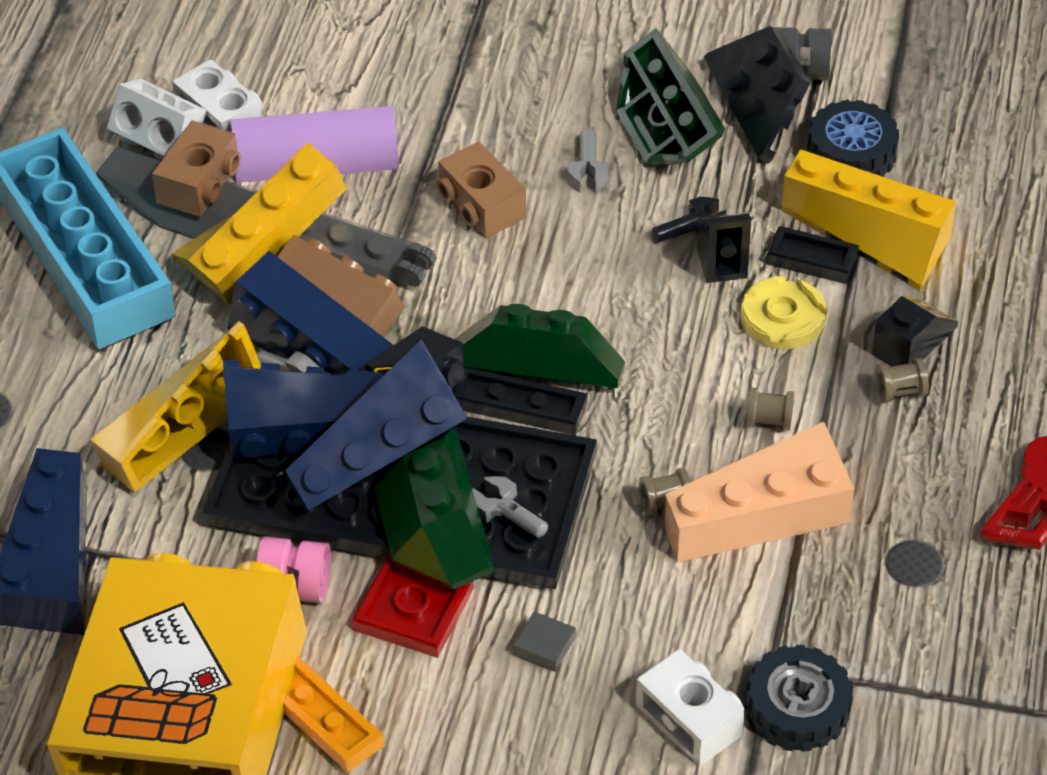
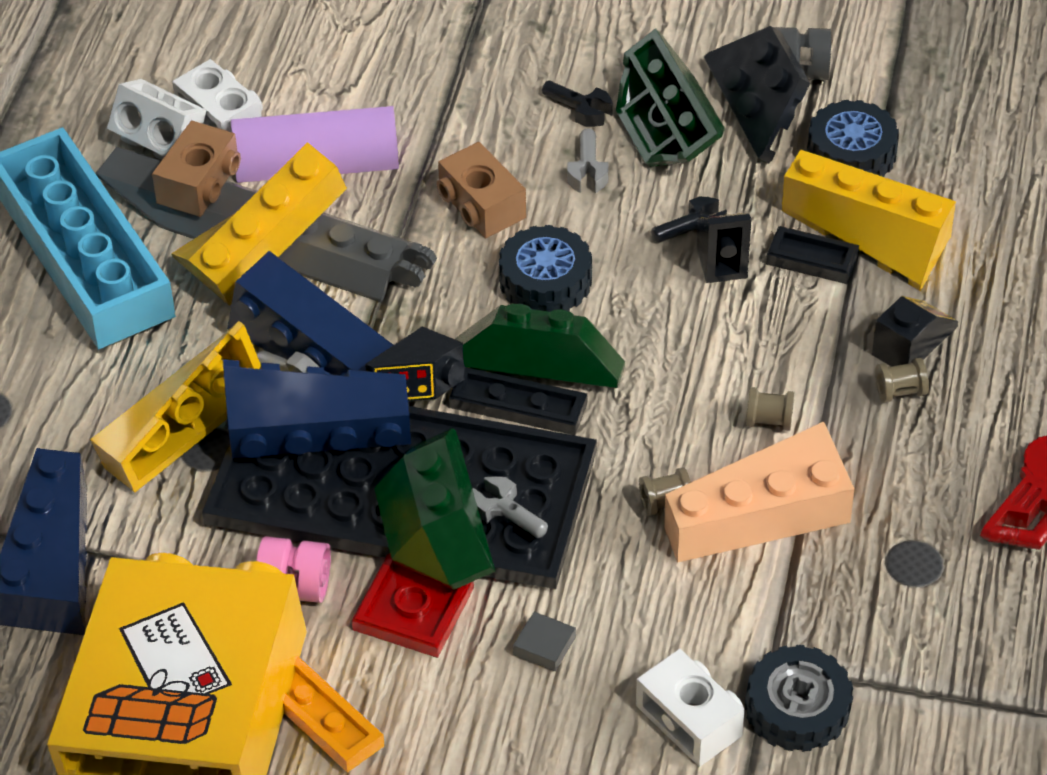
medium nougat brick [277,235,405,337] -> none
dark blue wedge [283,339,467,513] -> none
light yellow tile [741,276,826,349] -> none
none -> black wheel [499,225,592,312]
none -> black bar [542,80,613,127]

